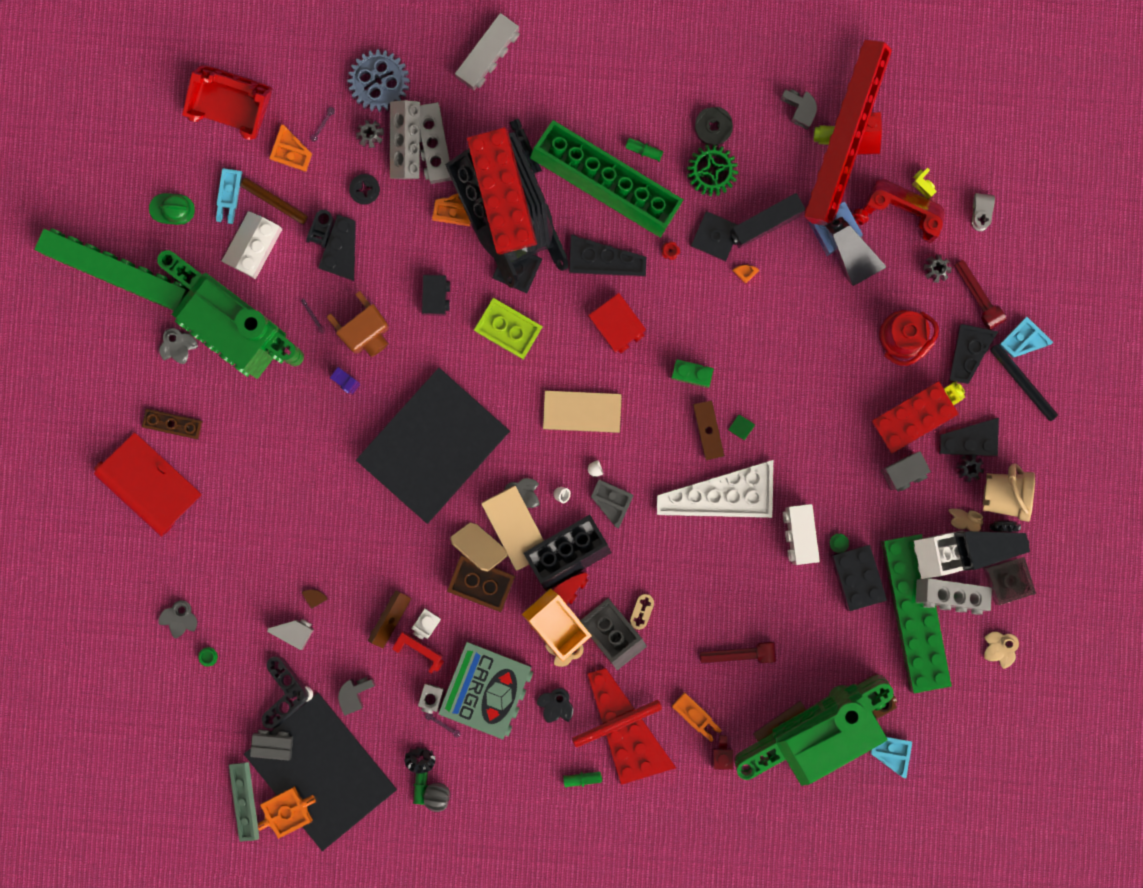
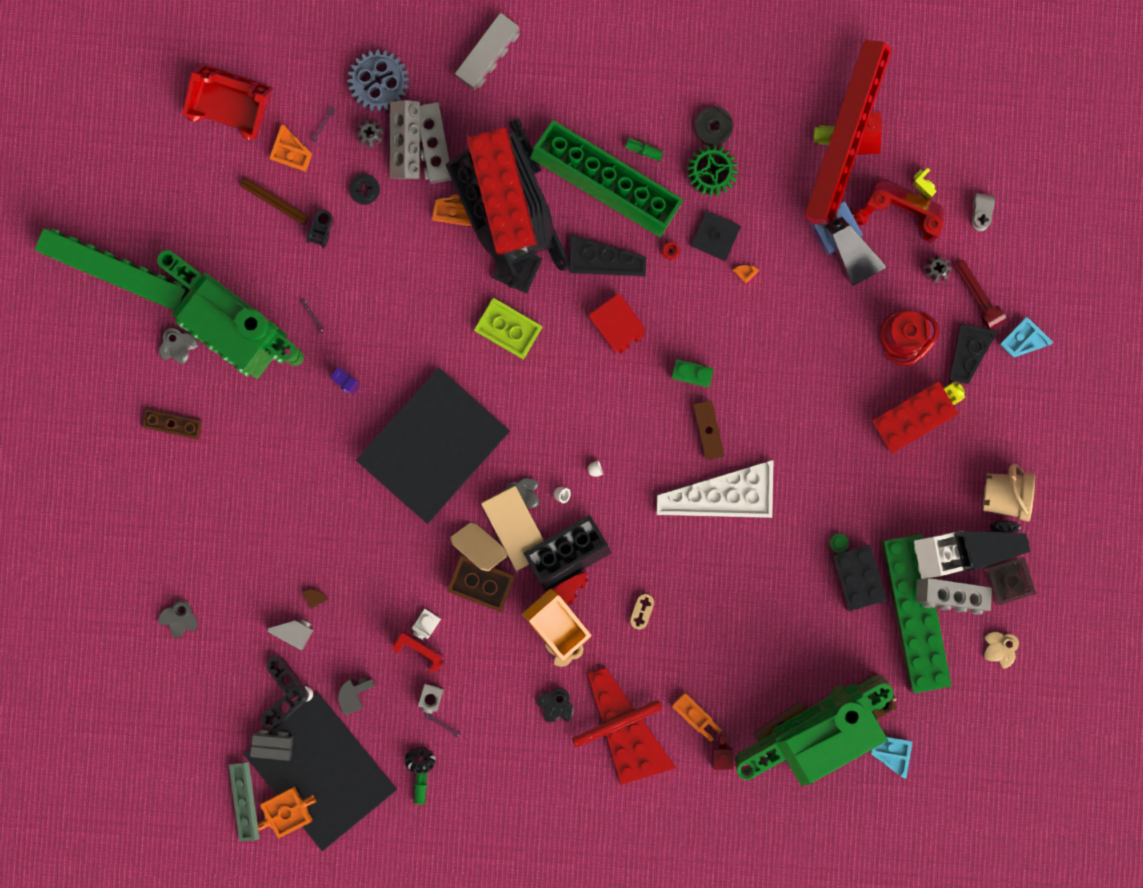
red door [94,432,202,537] -> none
green piece [149,193,195,225] -> none
green plate [198,647,218,667] -> none
medium azure hinge [216,168,242,224] -> none
white slope [221,211,282,280] -> none
black wing [318,215,356,282] -> none
dark orange piece [327,291,389,358] -> none
reddish brown tile [367,590,412,648] -> none
black brick [422,275,450,316] -> none
dark grey piece [424,783,450,812] -> none
sand green panel [439,641,533,740] -> none
tan tile [543,391,621,433] -> none
green axle [563,772,602,788] -> none
dark grey slope [580,598,647,670] -> none
dark grey wing [591,480,634,529] -> none
dark red axle [700,642,776,663] -> none
green slope [728,415,755,441] -> none
black slope [730,193,806,248] -> none
dark grey brick [781,89,817,130] -> none
white brick [783,504,820,565] -> none
dark grey brick [881,451,931,492] -> none
black wing [939,418,999,456] -> none
tan plate [949,509,983,532] -> none
black piece [956,454,985,483] -> none
black axle [990,344,1058,421] -> none

